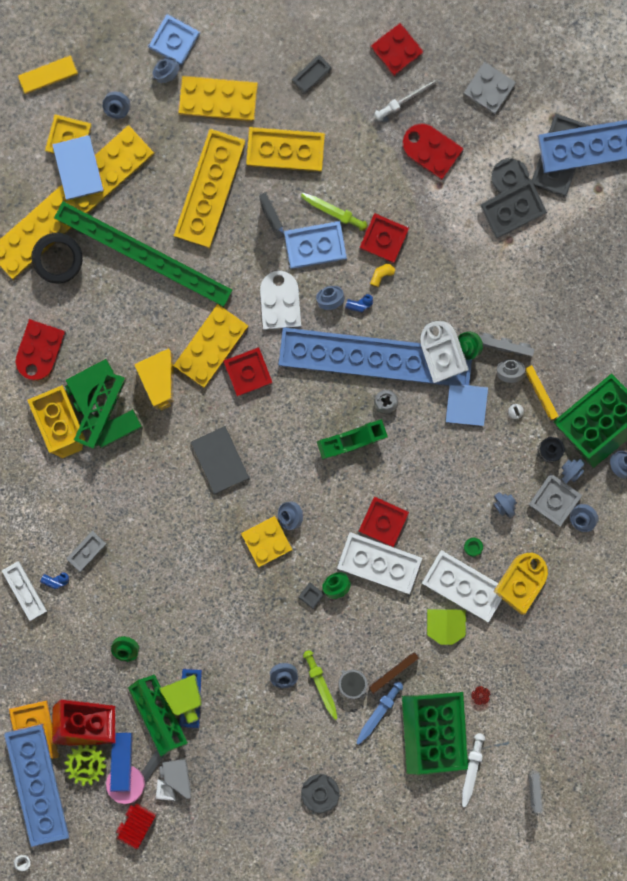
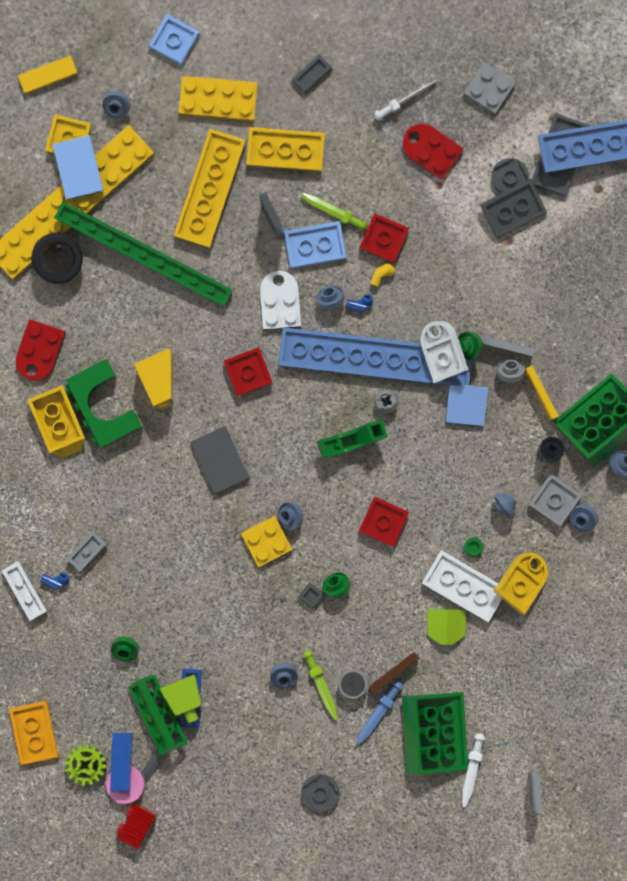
medium blue plate [4,724,69,847] -> none
white hinge [14,855,30,871] -> none
red slope [52,699,115,746] -> none
green fence [74,370,127,450] -> none
sand blue plate [153,57,180,83] -> none
white tile [156,779,175,801] -> none
light grey slope [159,758,192,799] -> none
yellow plate [173,304,249,388] -> none
white plate [337,532,422,594] -> none
red plate [370,23,424,76] -> none
clear red plate [471,686,490,705] -> none
white hinge [508,404,524,419] -> none
sand blue plate [561,459,585,483] -> none

